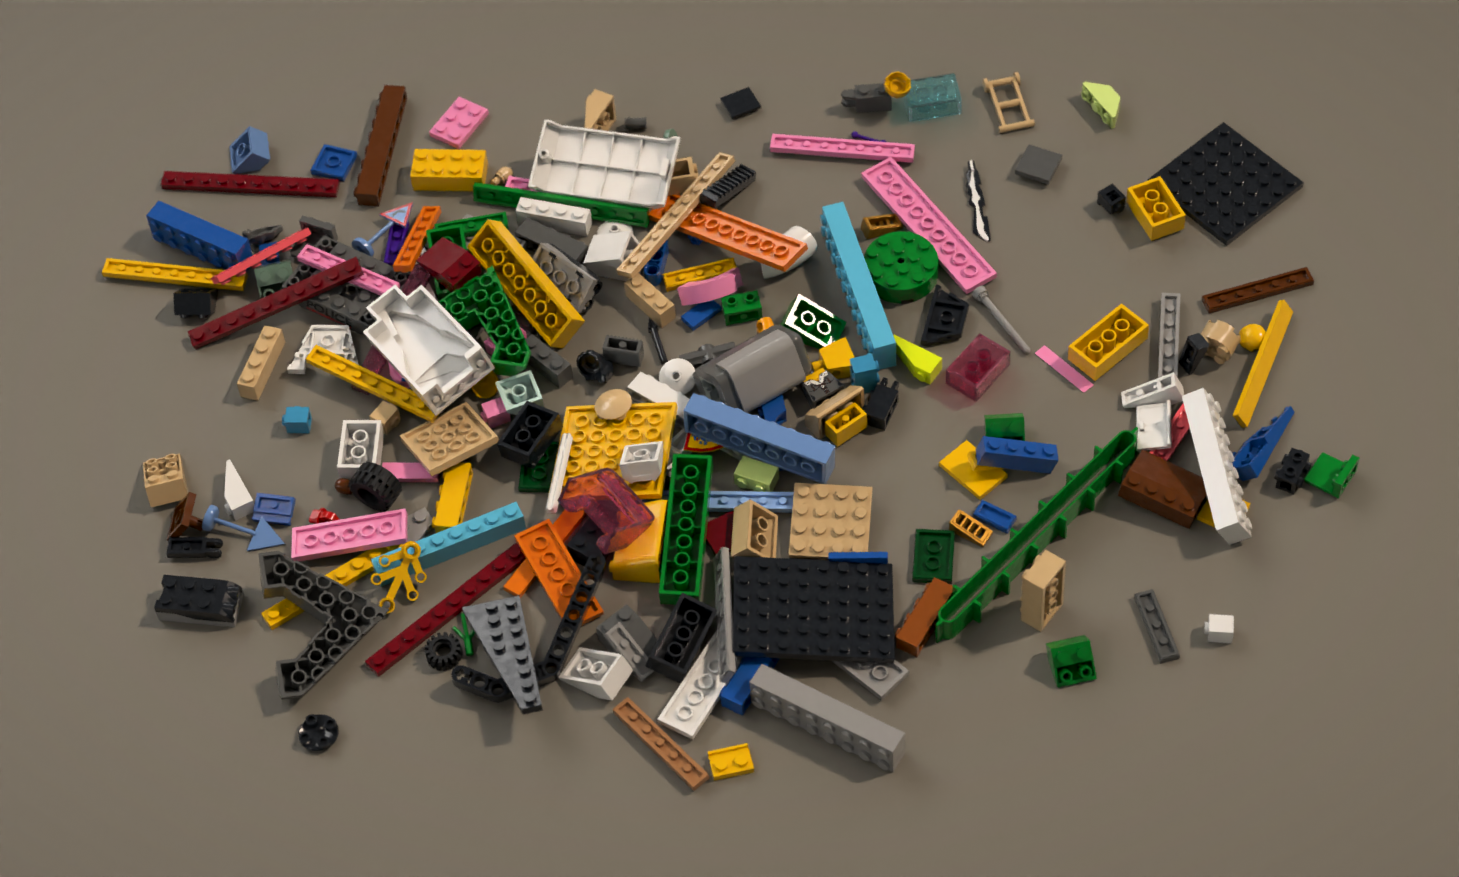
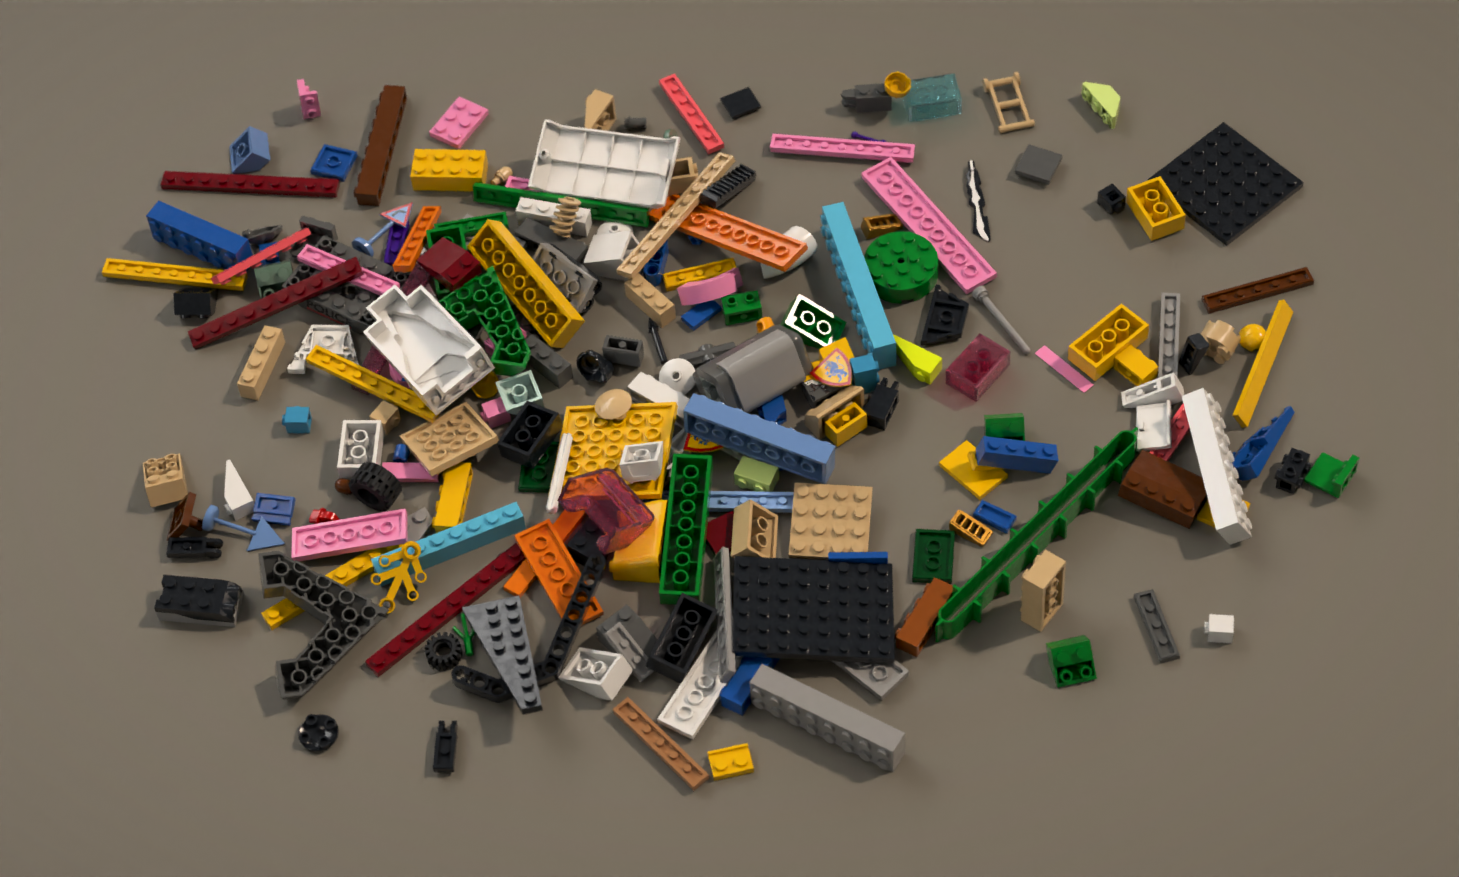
none -> bright pink bracket [297,79,321,119]
none -> blue hose [393,444,410,463]
none -> black hinge [433,721,457,772]
none -> tan piece [549,196,581,238]
none -> coral plate [659,73,724,155]
none -> shield [810,348,852,387]
none -> yellow brick [1114,344,1158,386]

